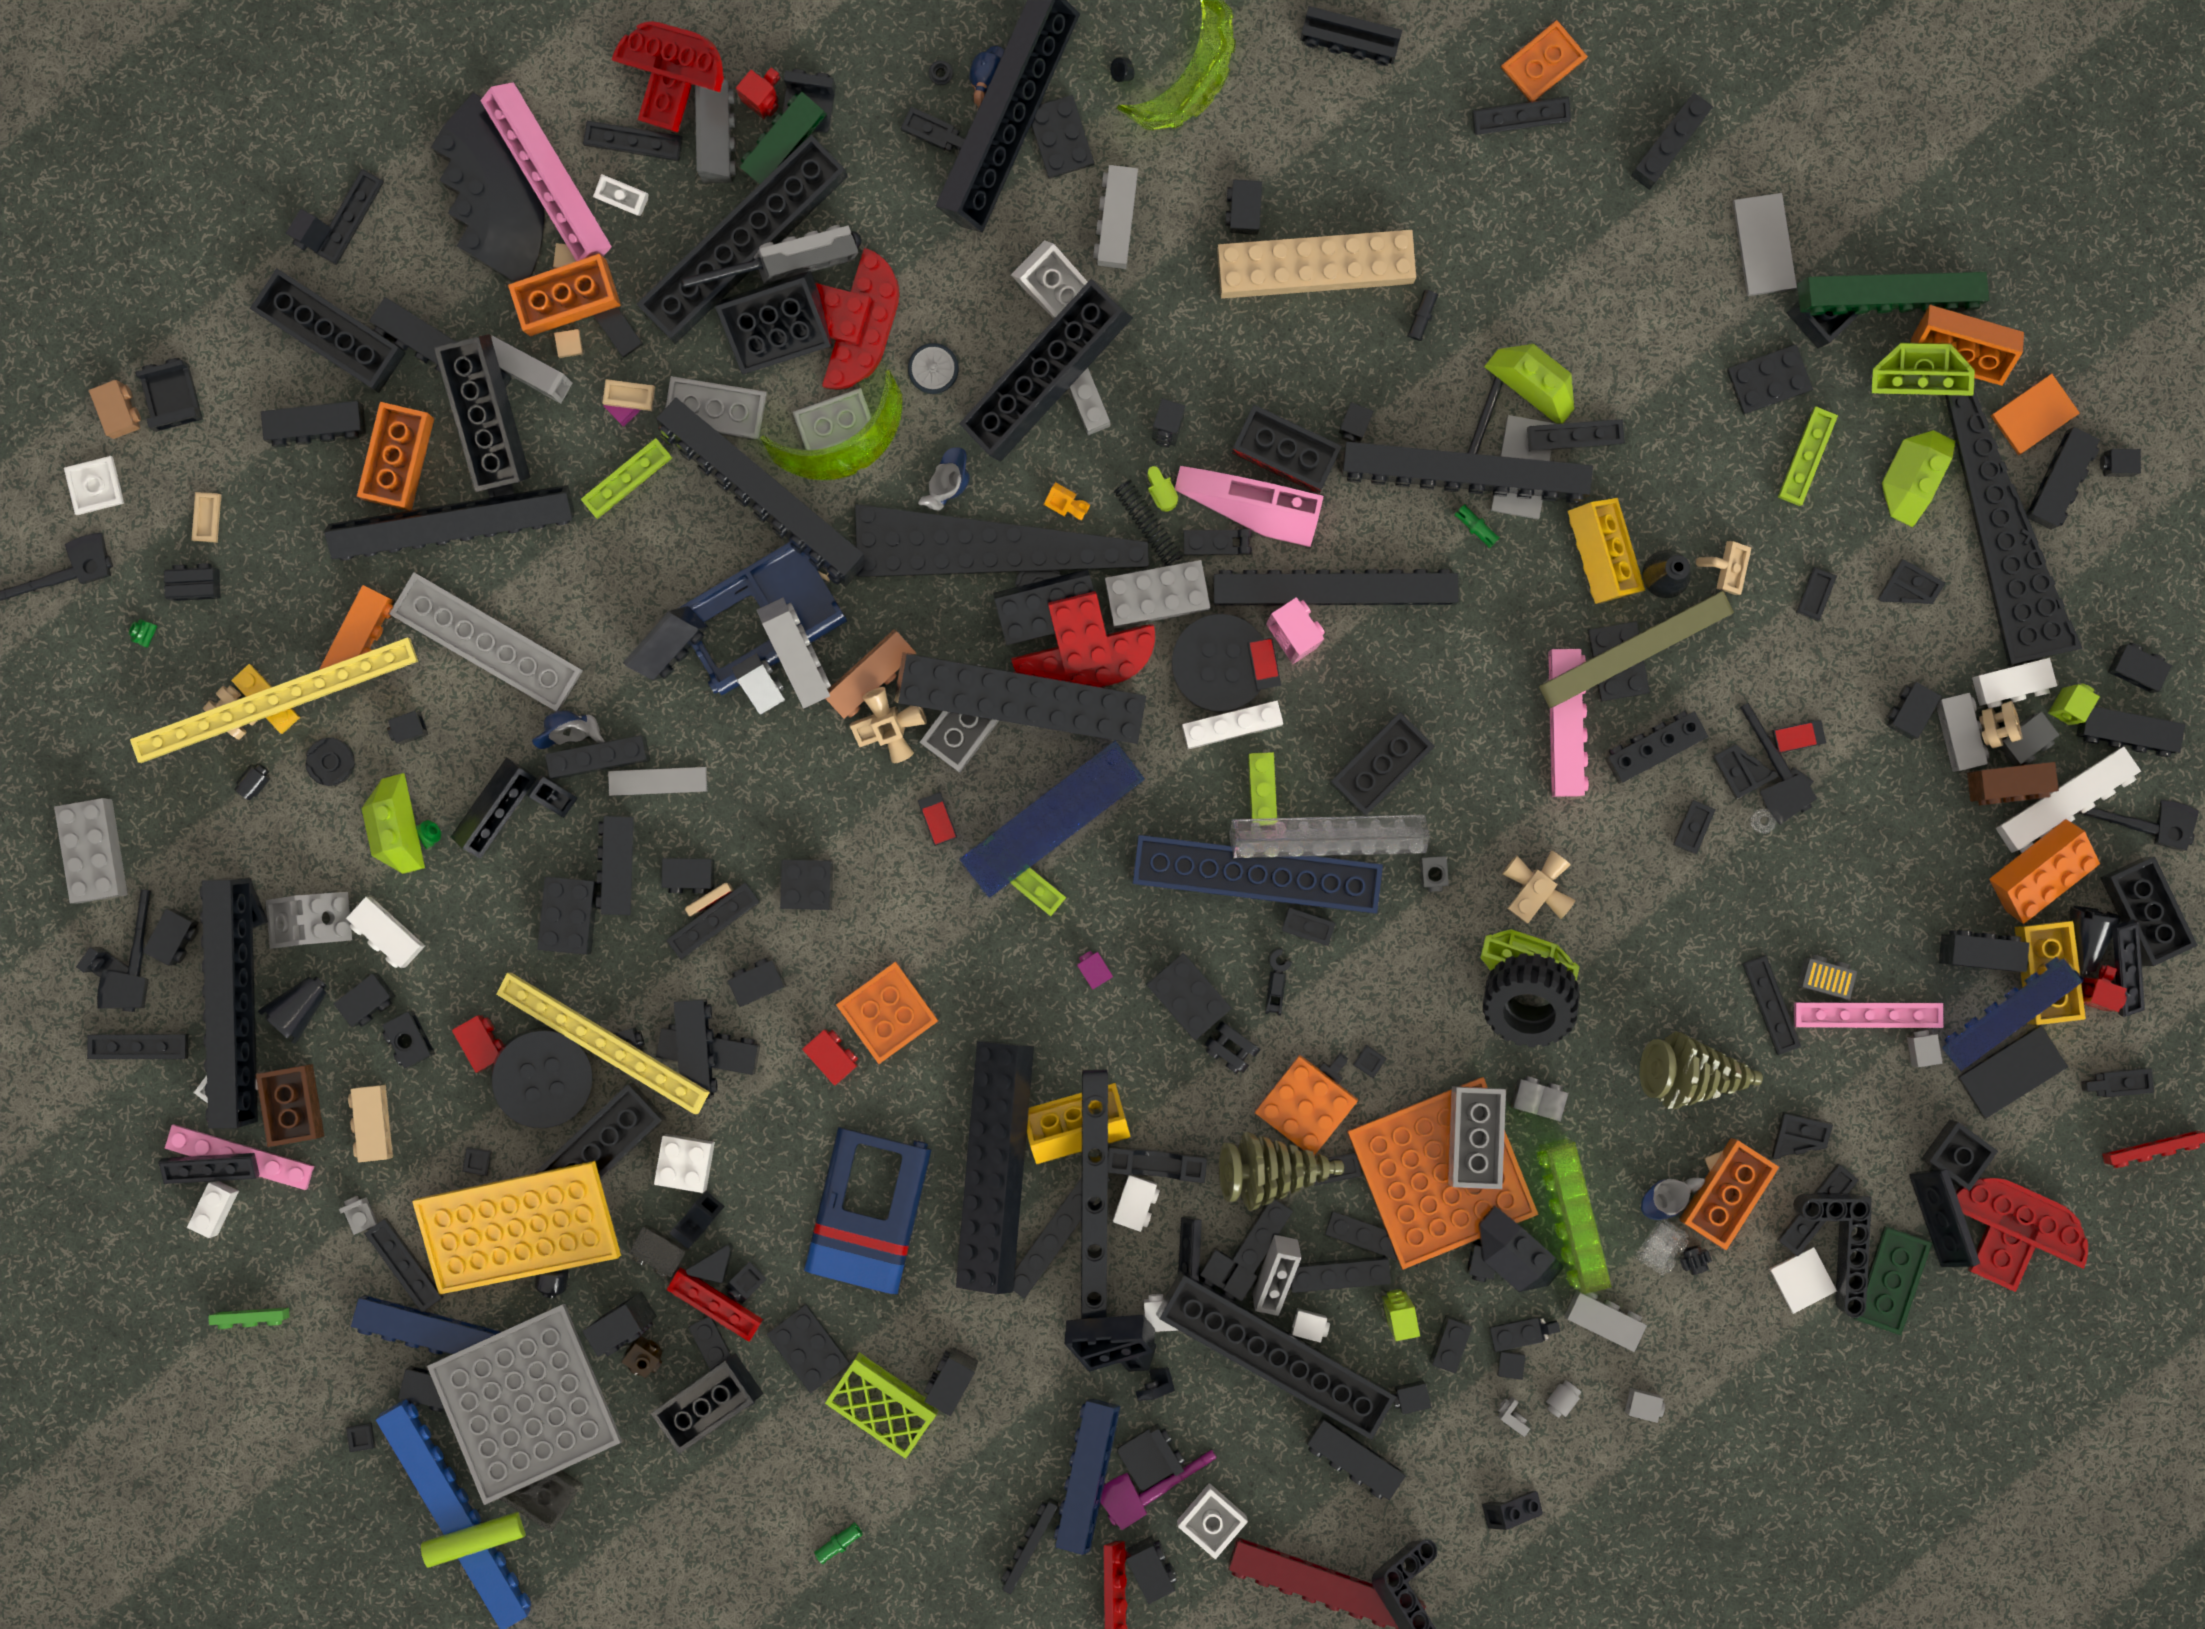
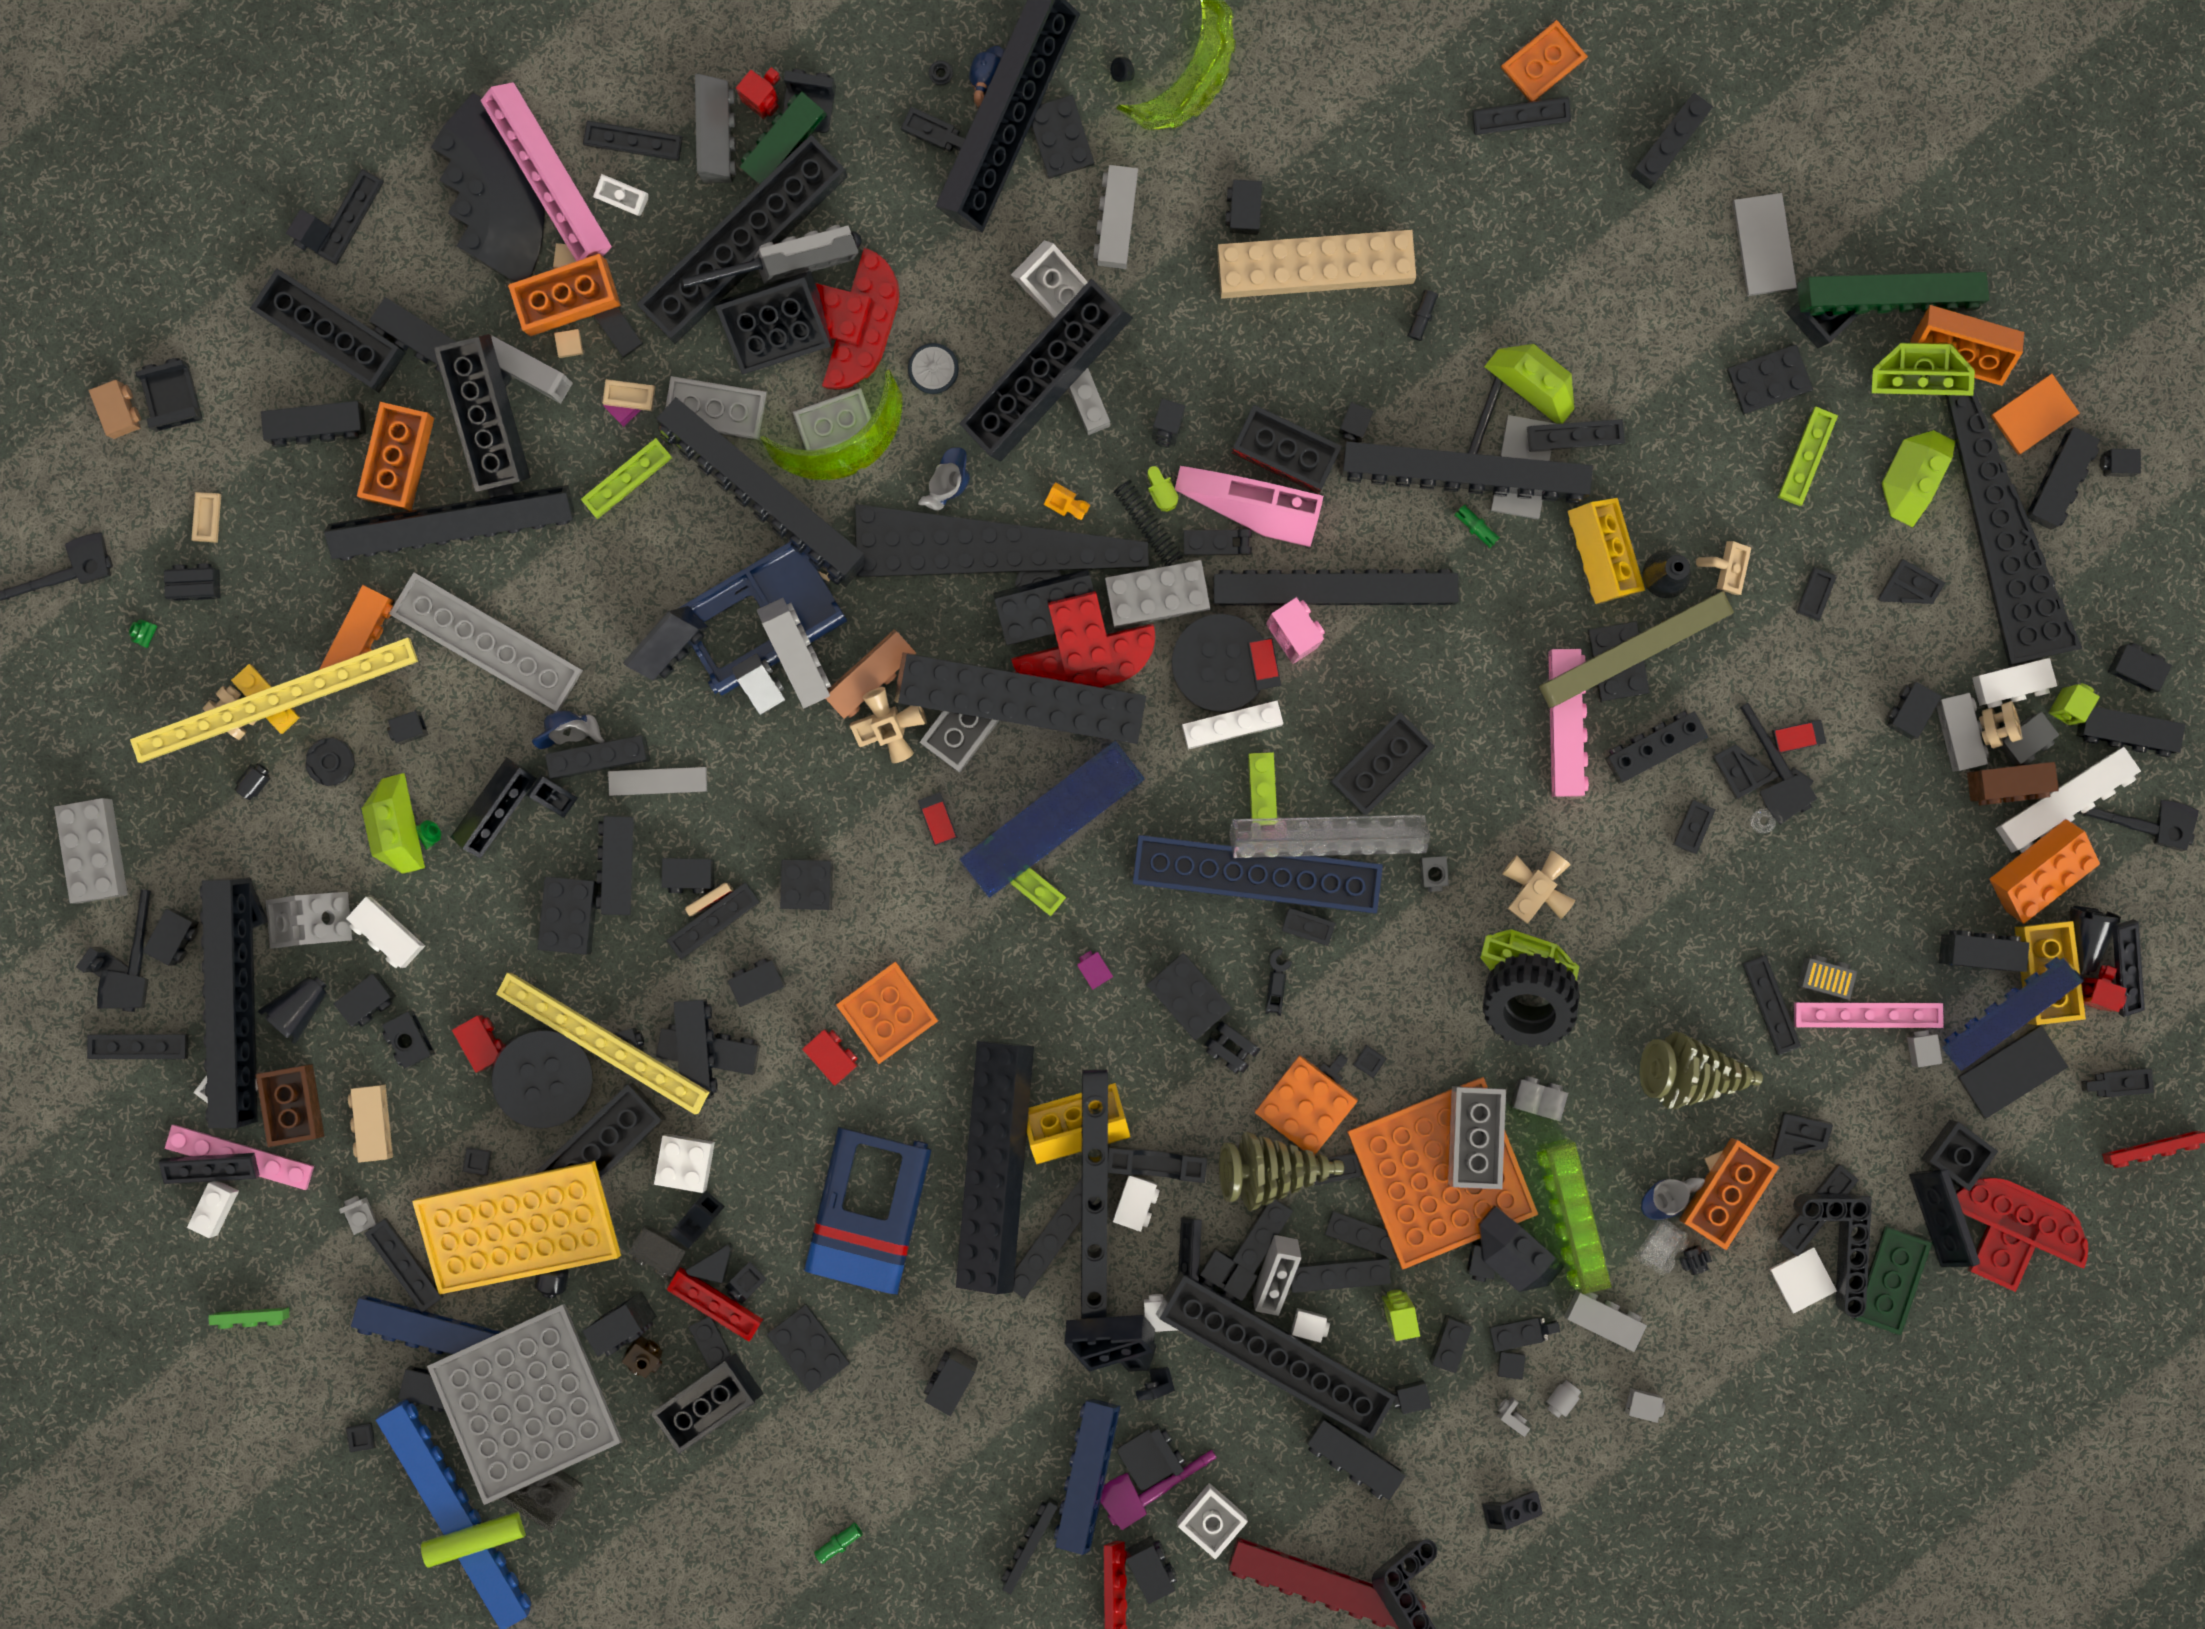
white tile [64,456,124,515] -> none
red plate [611,21,724,133] -> none
lime fence [825,1352,939,1459] -> none
black brick [1300,6,1402,66] -> none
black brick [2100,856,2198,966] -> none

